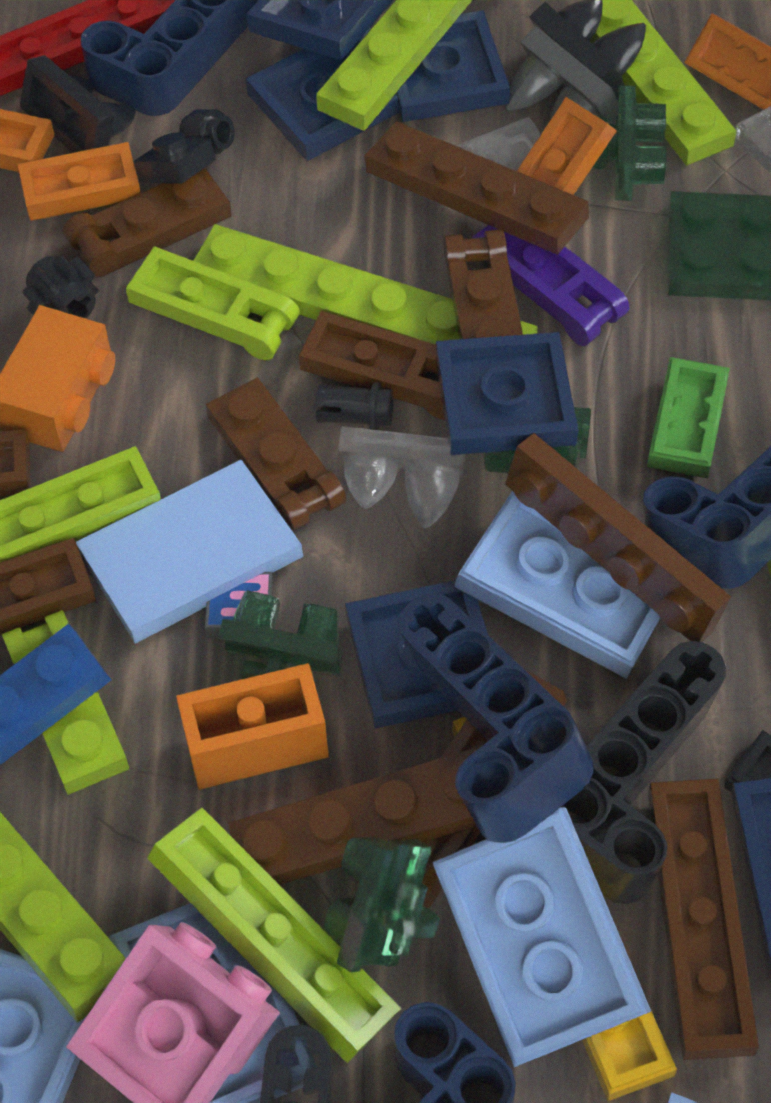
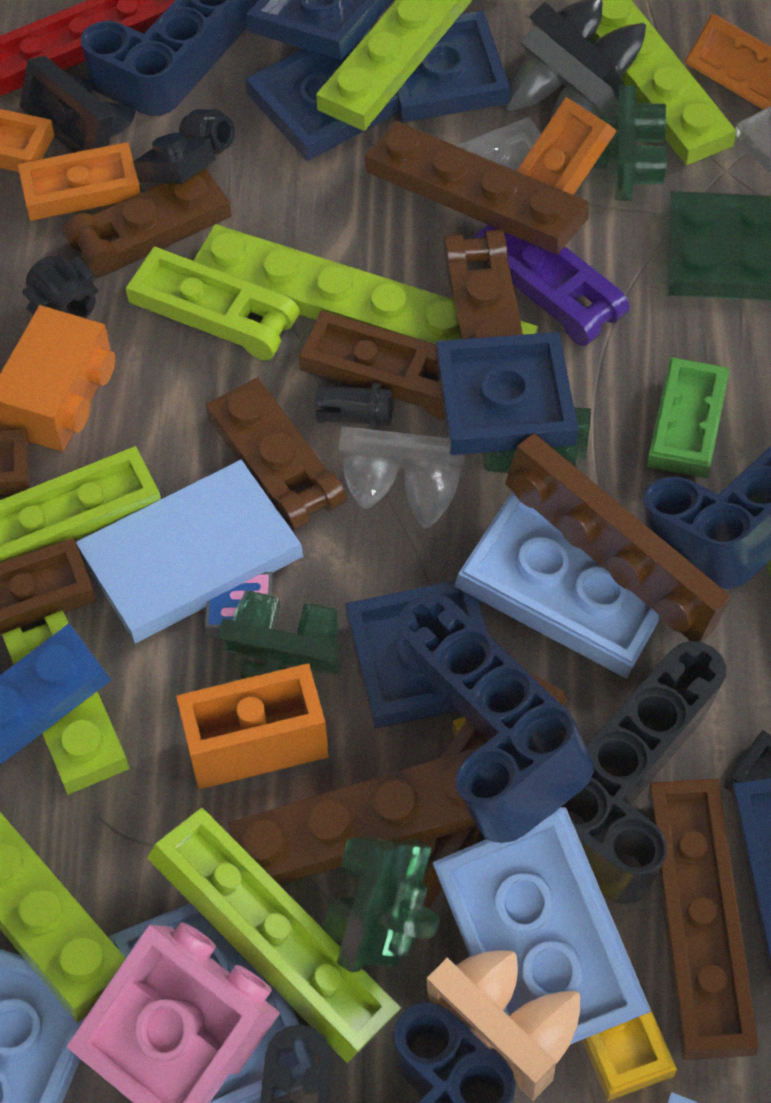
none -> light nougat tile [427,950,580,1101]

